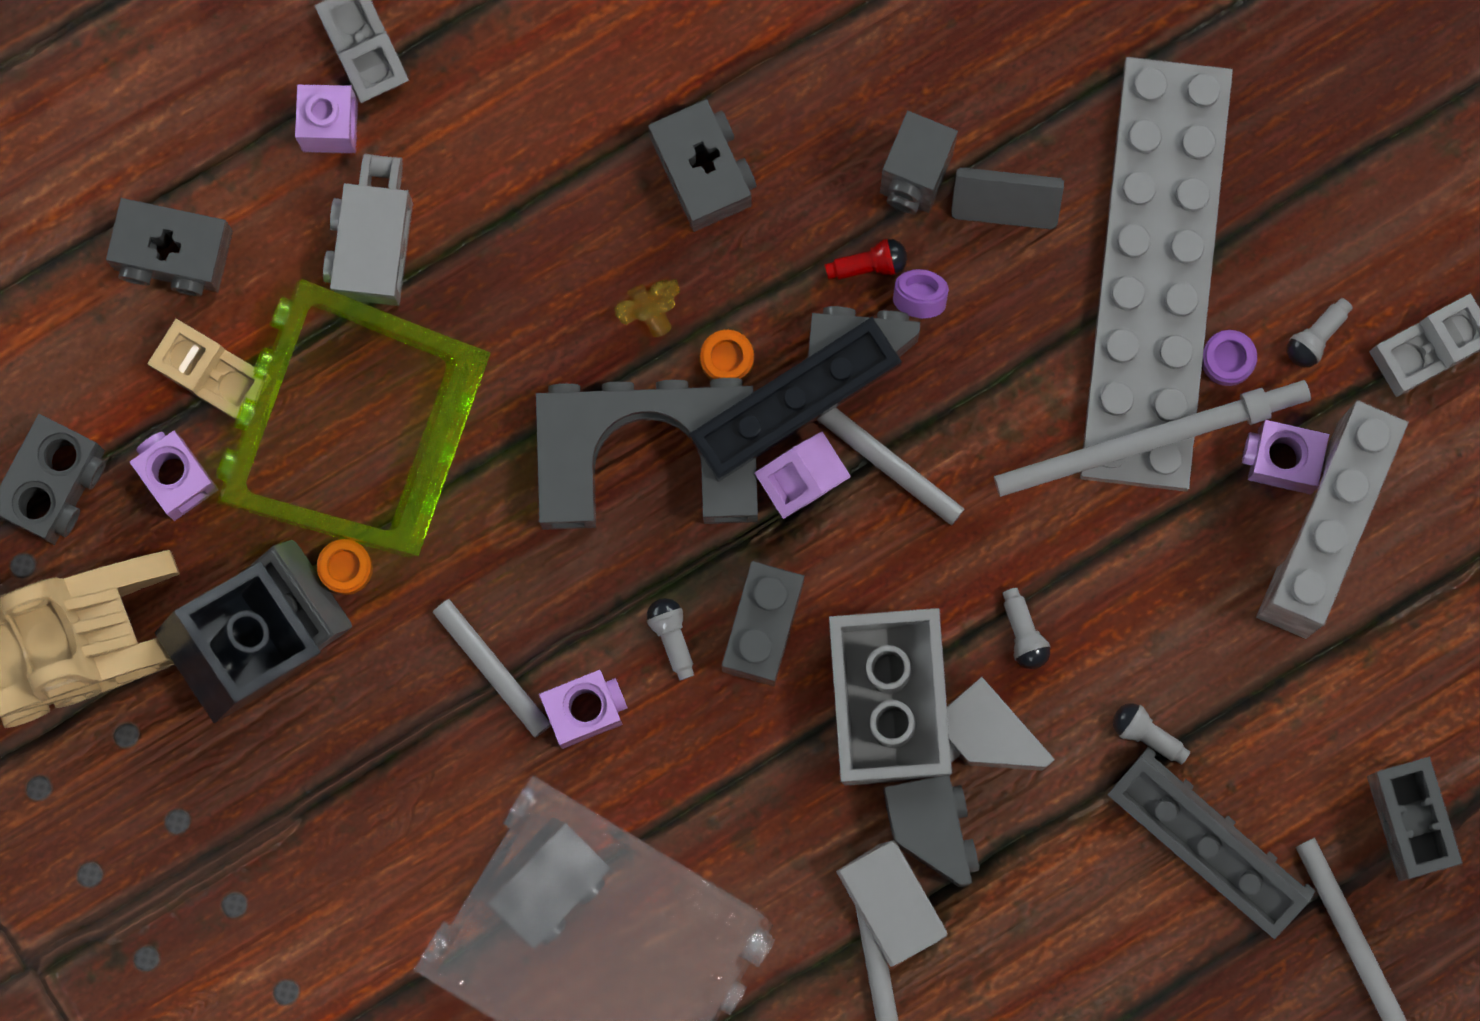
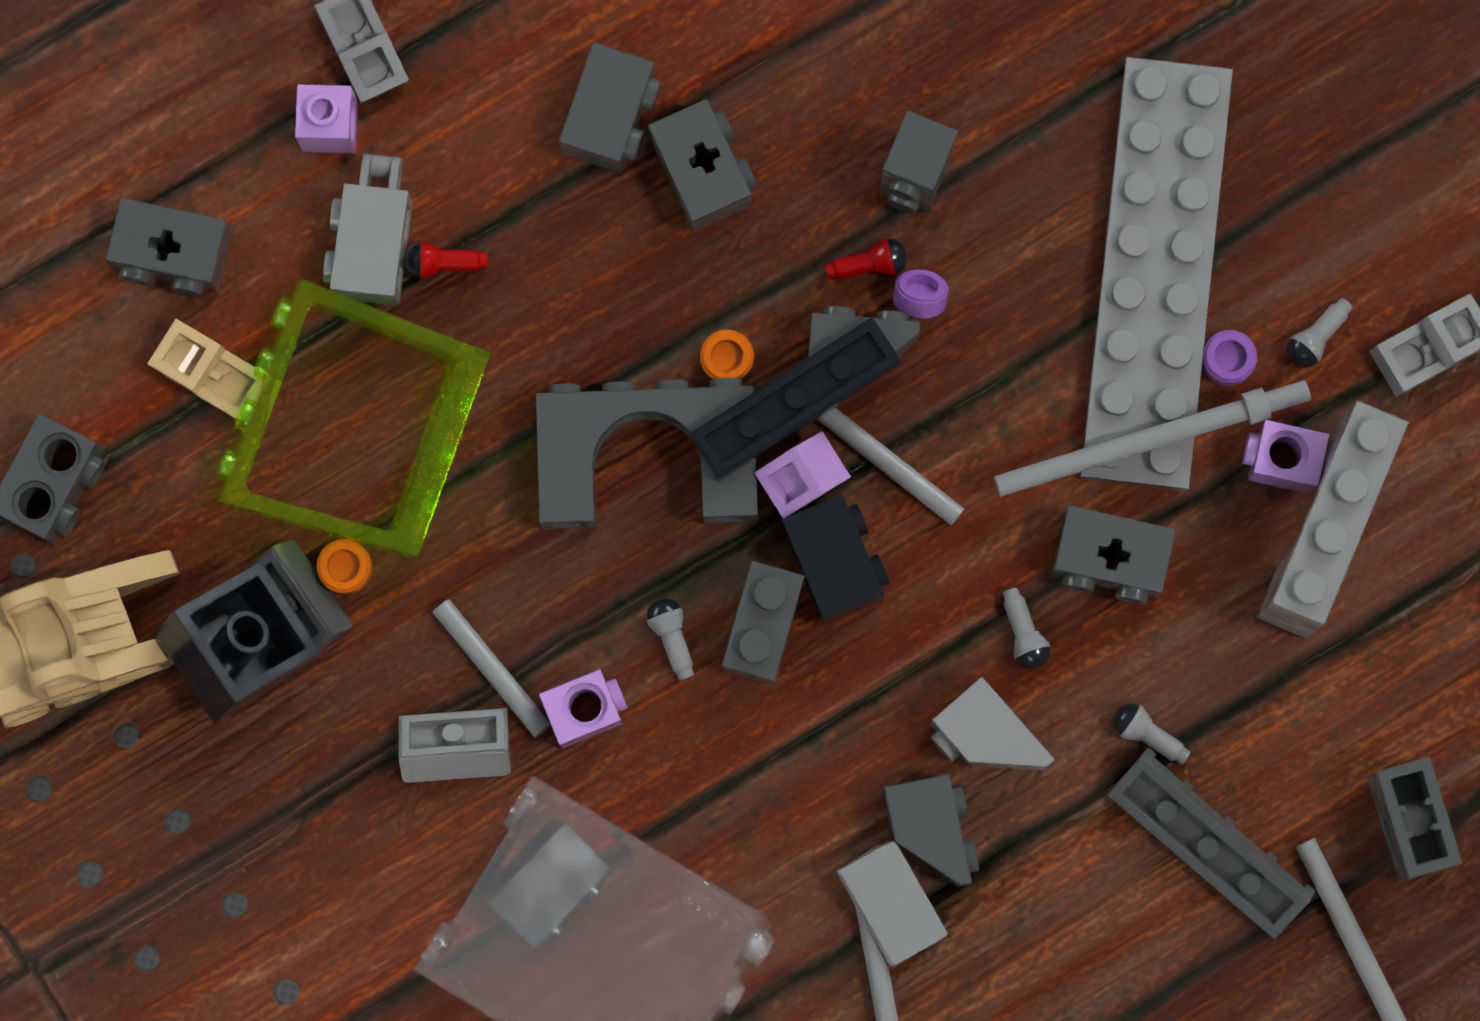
lavender brick [130,431,219,521] -> none
clear yellow plant [614,279,680,337] -> none
light grey slope [829,608,952,786] -> none
dark grey slope [951,167,1064,230] -> none
none -> light grey slope [399,708,511,783]
none -> red piece [405,241,488,279]
none -> dark grey brick [559,42,662,173]
none -> black brick [782,494,890,625]
none -> dark grey brick [1051,505,1176,604]

